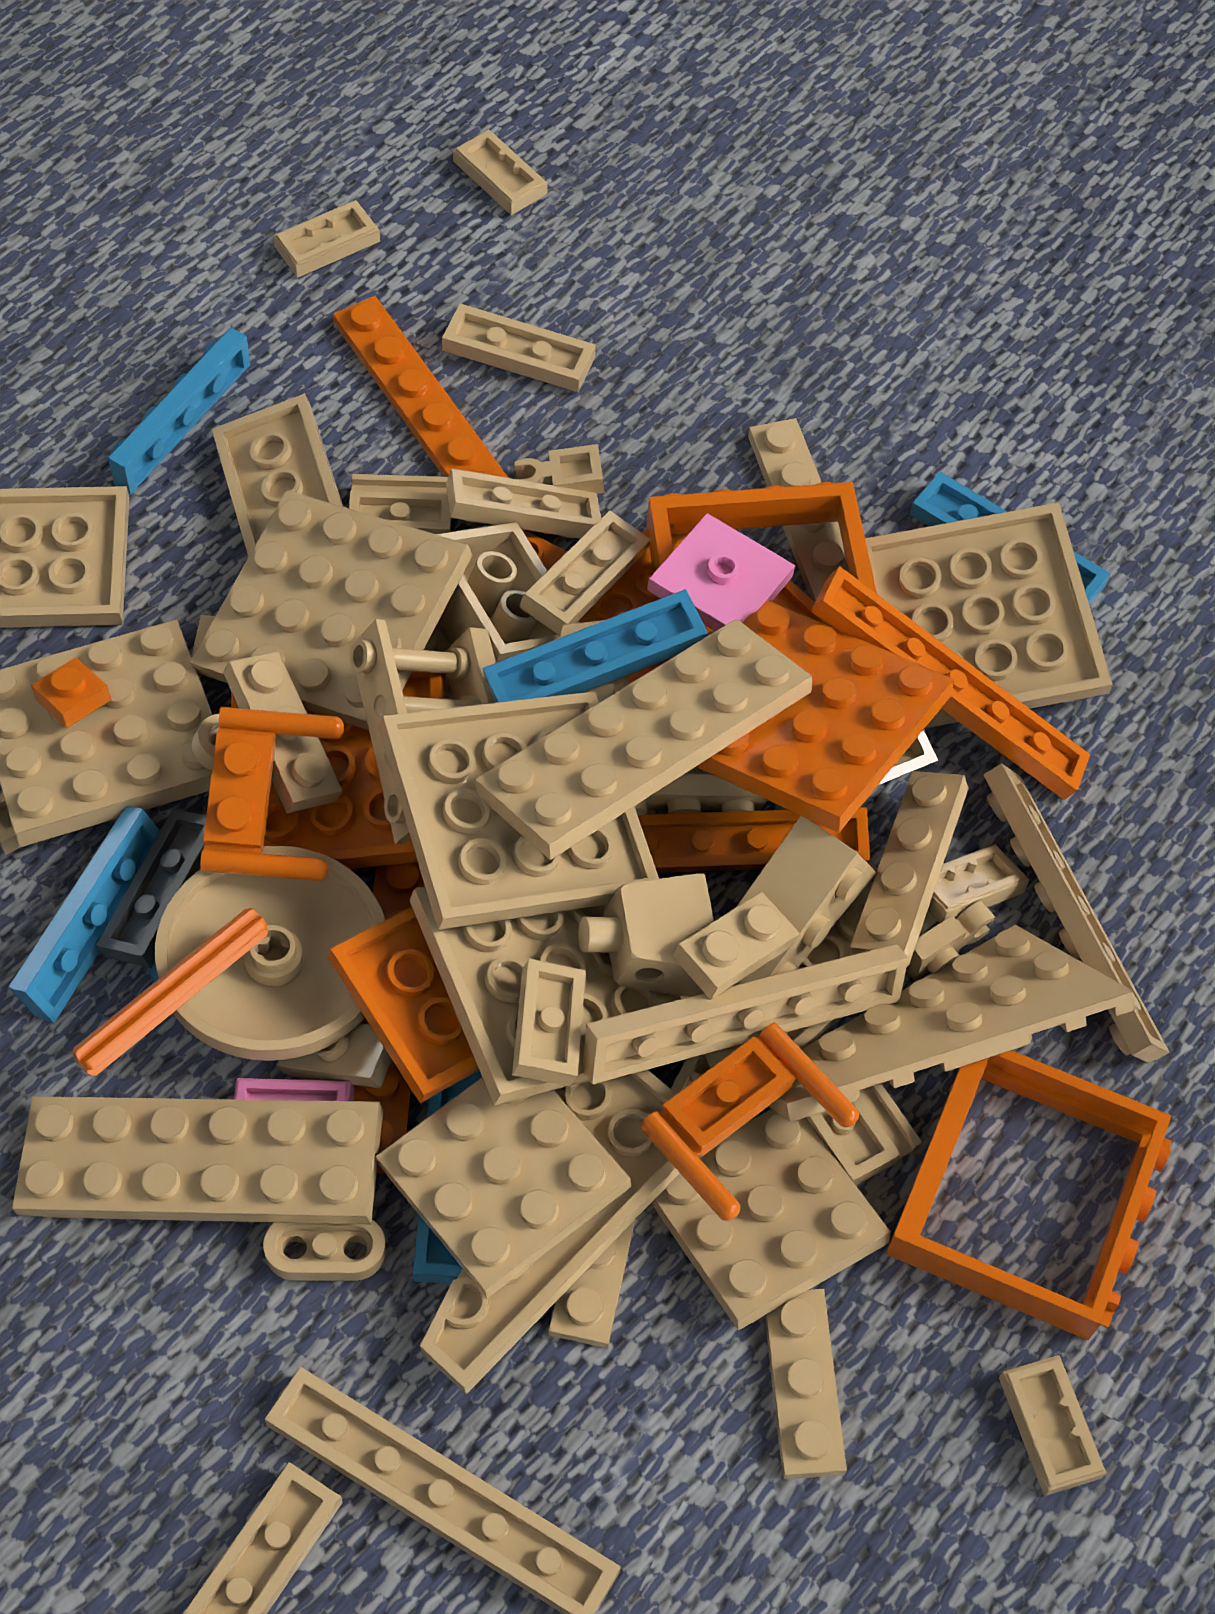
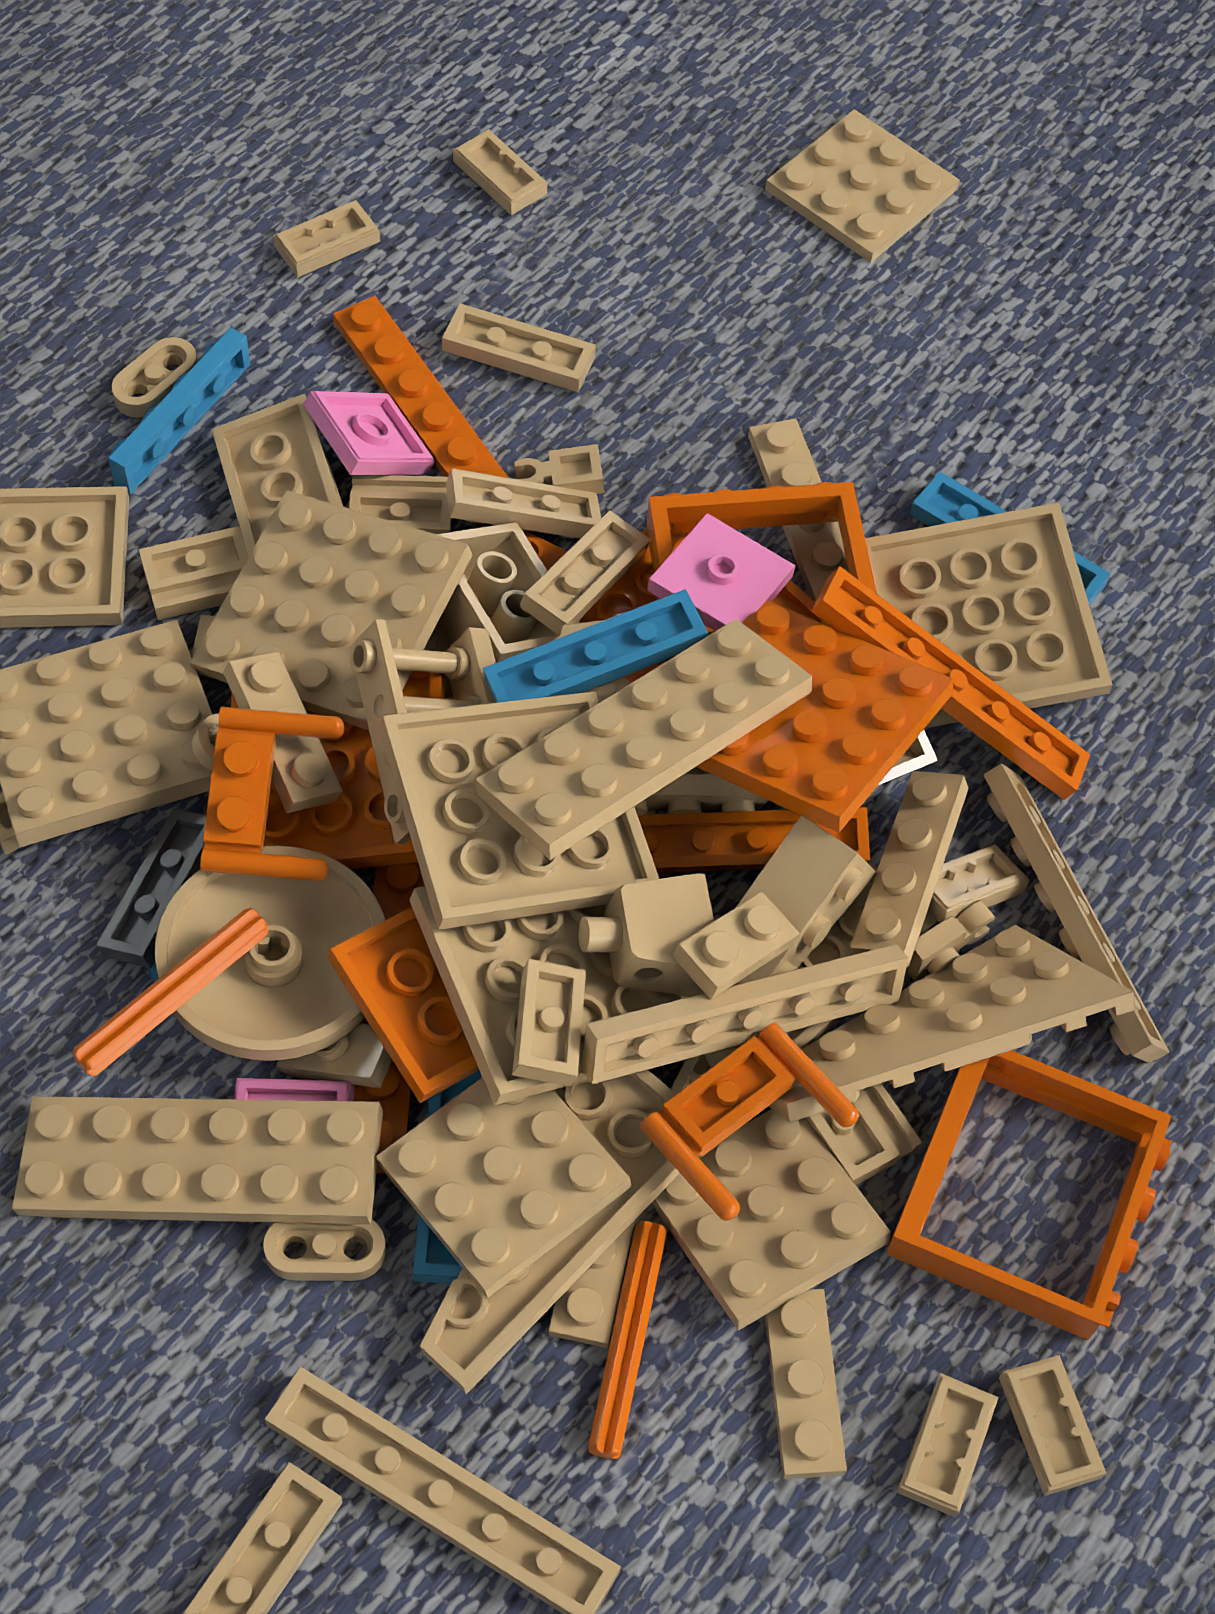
dark azure plate [8,806,160,1023] -> none
orange plate [31,657,111,728] -> none
none -> tan plate [112,337,198,418]
none -> tan plate [139,526,248,621]
none -> bright pink plate [303,391,435,475]
none -> orange axle [588,1221,667,1459]
none -> tan plate [765,109,960,263]
none -> tan plate [896,1373,999,1518]

